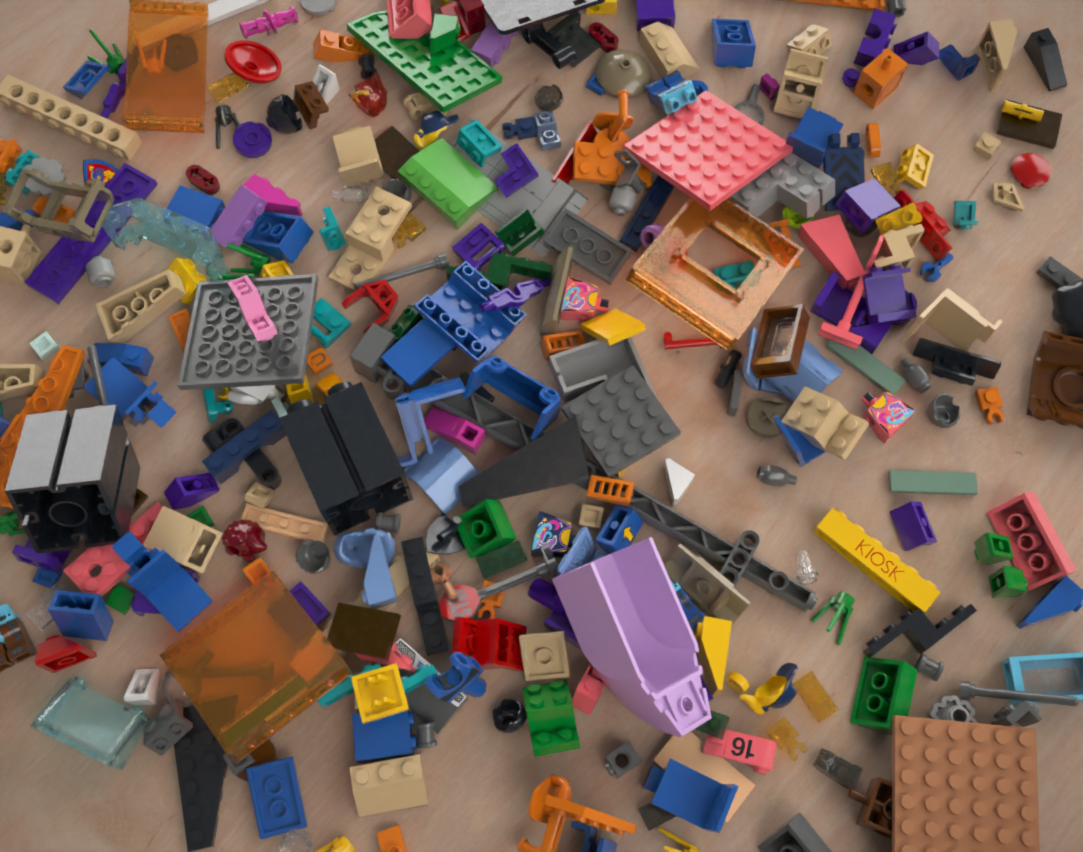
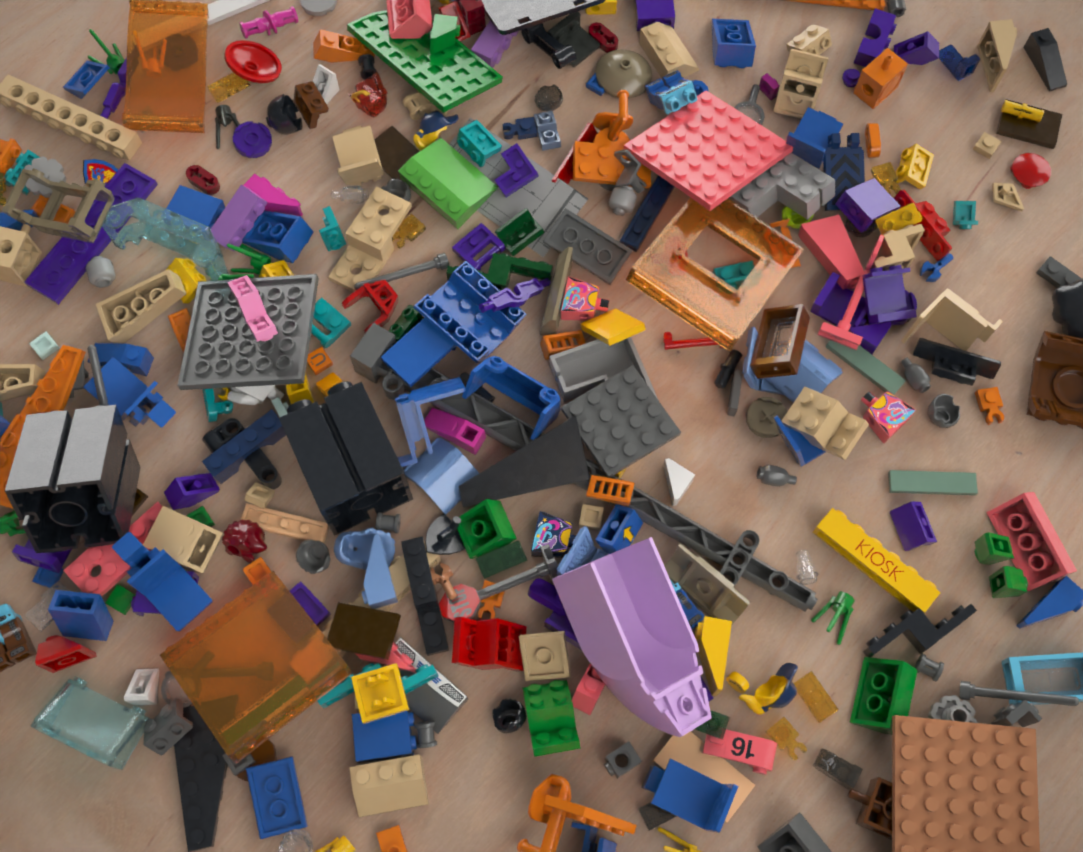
blue connector [425,652,487,703] -> none
medium lavender head [640,224,670,251] -> none

